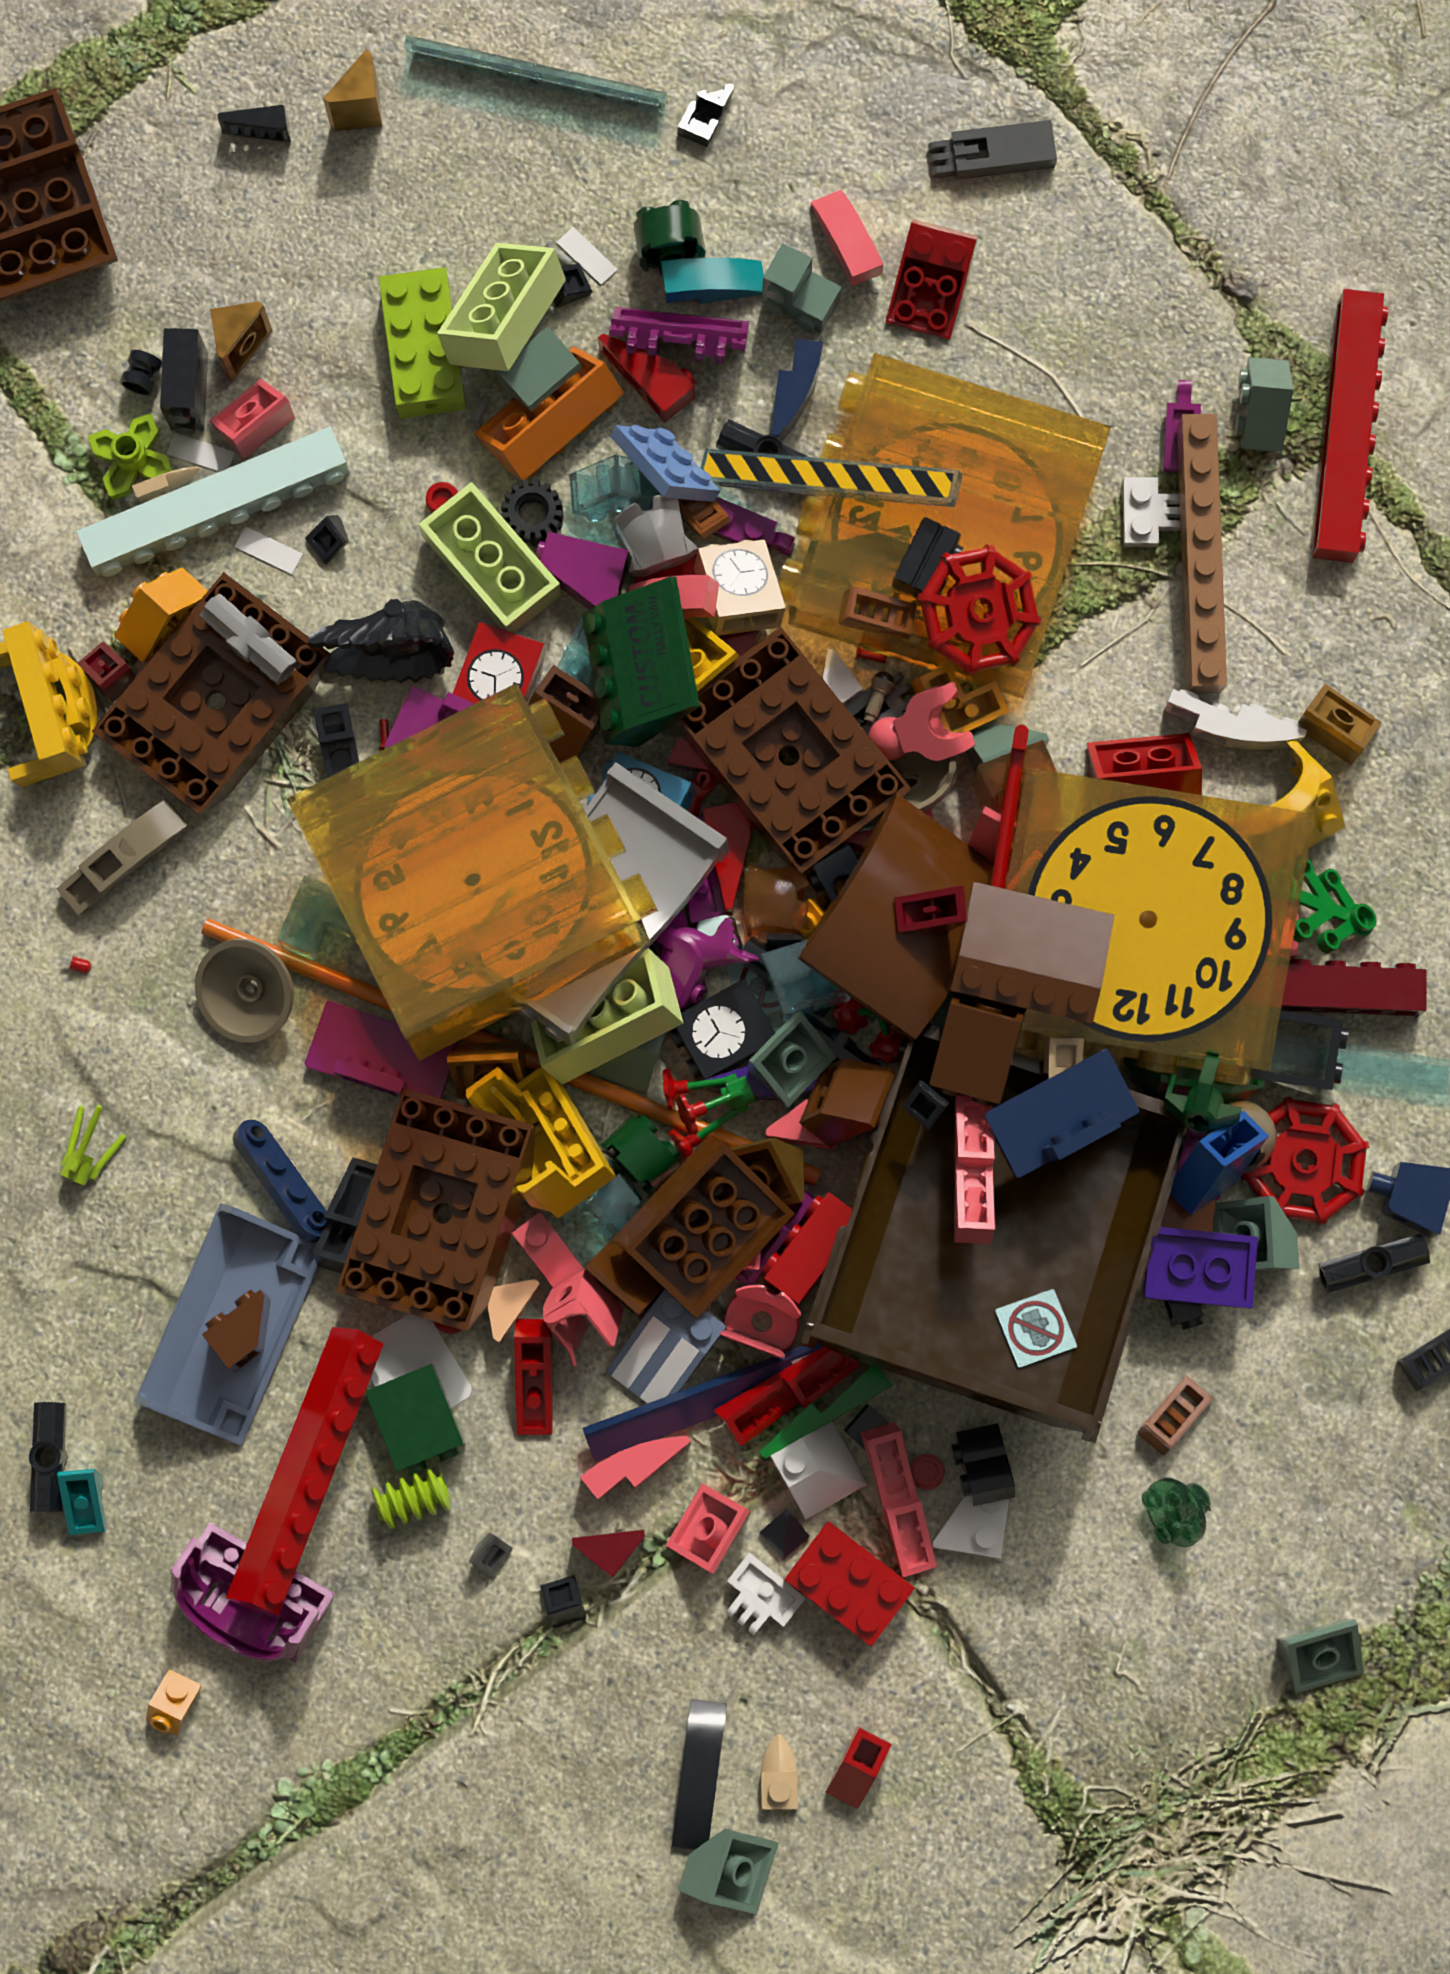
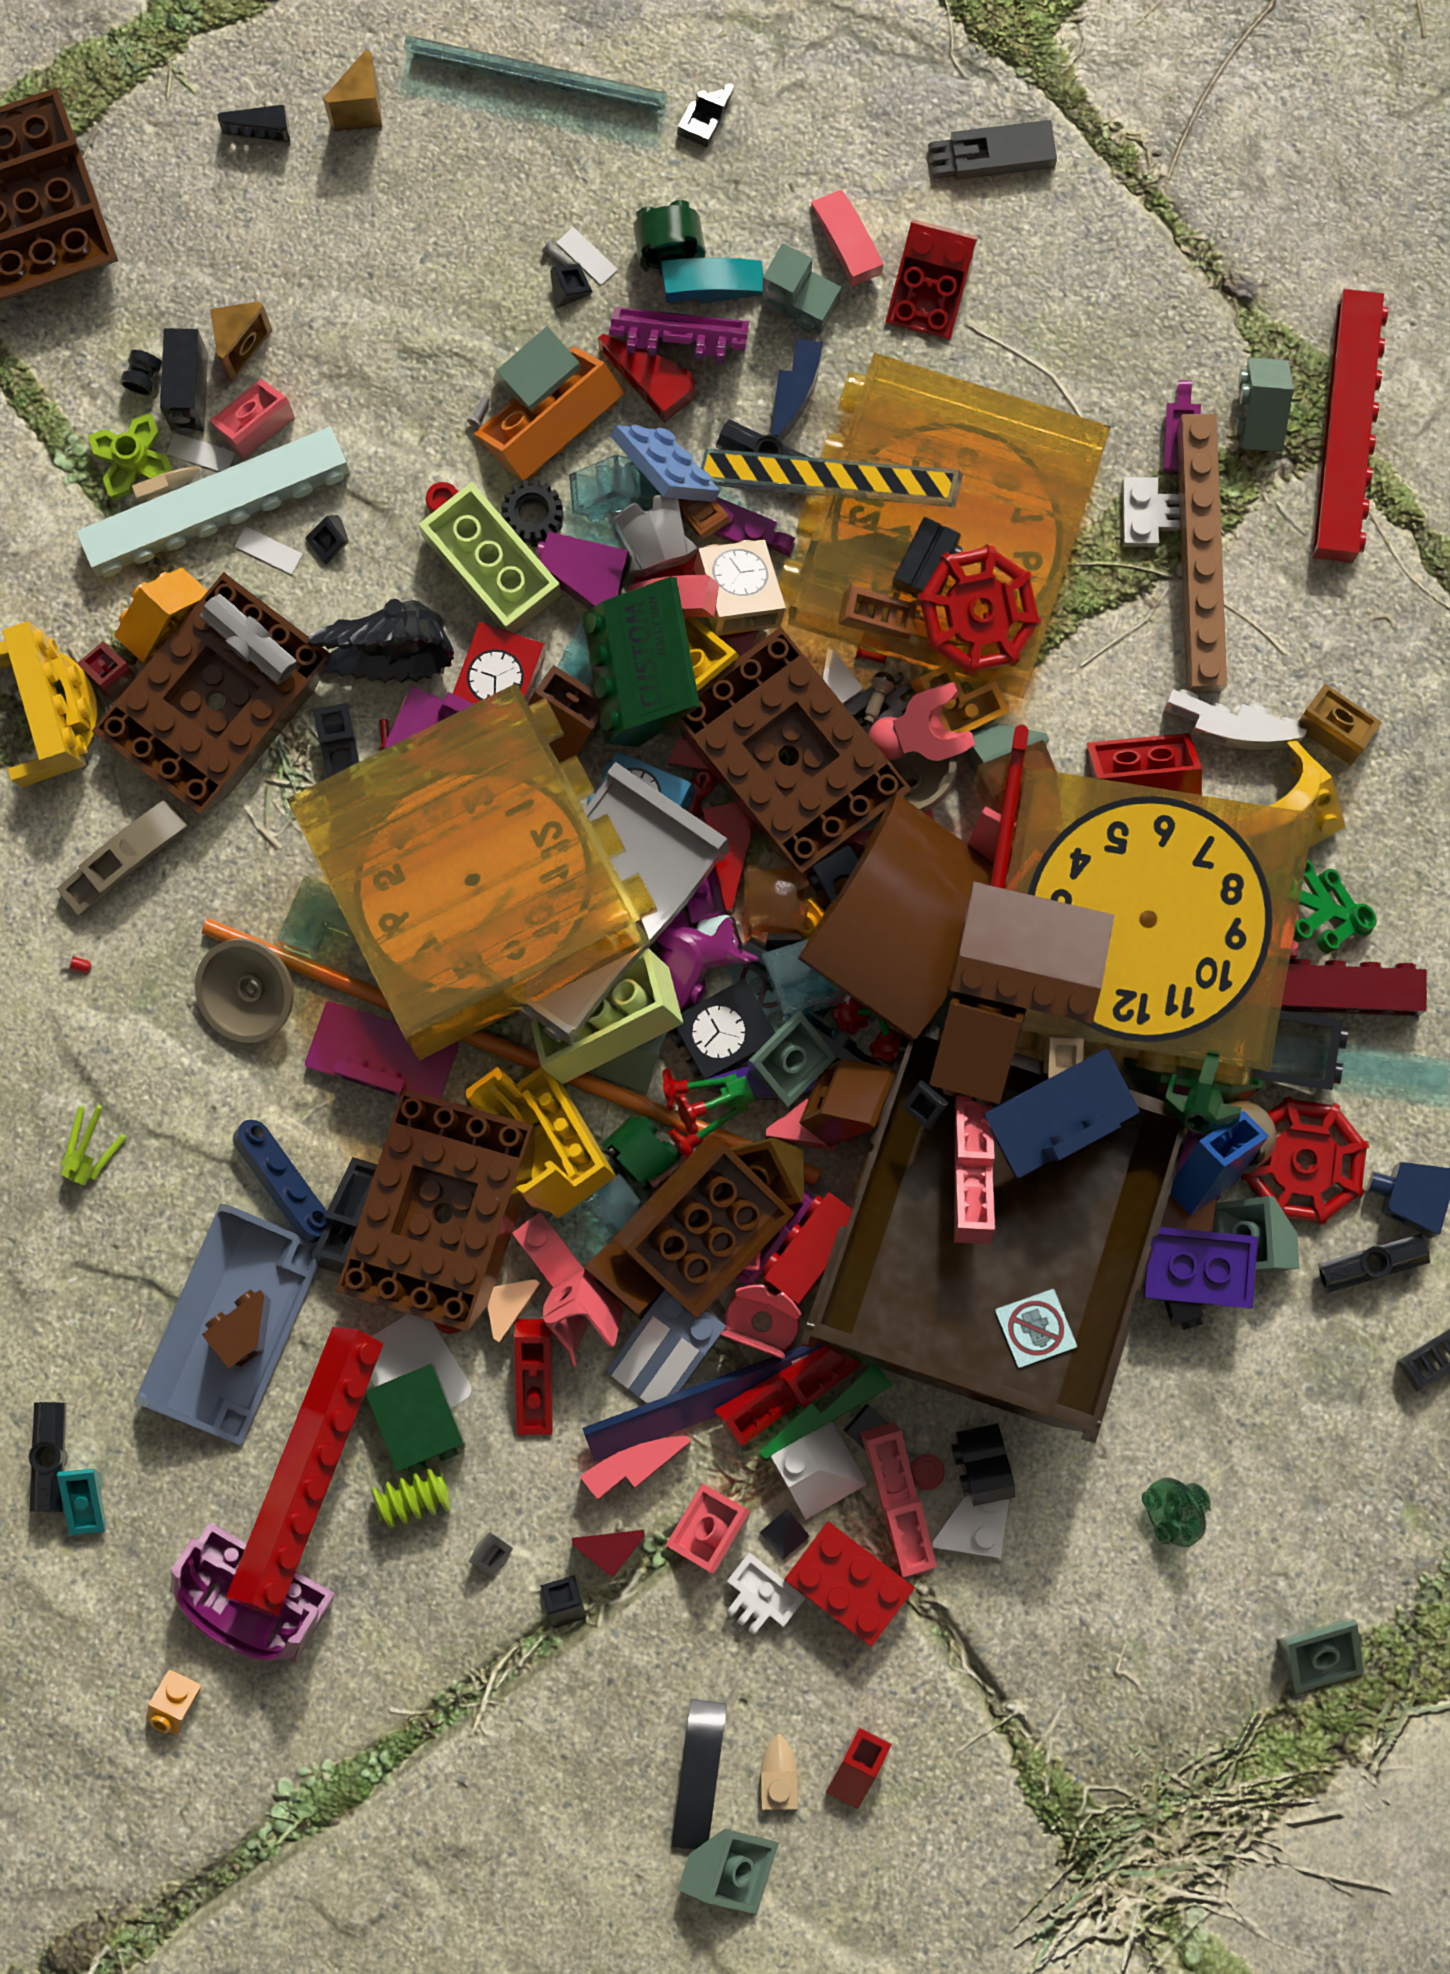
lime brick [379,267,467,419] -> none
yellowish green brick [437,243,566,371] -> none
pearl gold slope [447,1041,527,1099] -> none
dark red slope [894,885,968,934] -> none
dark orange slope [1137,1375,1213,1455] -> none

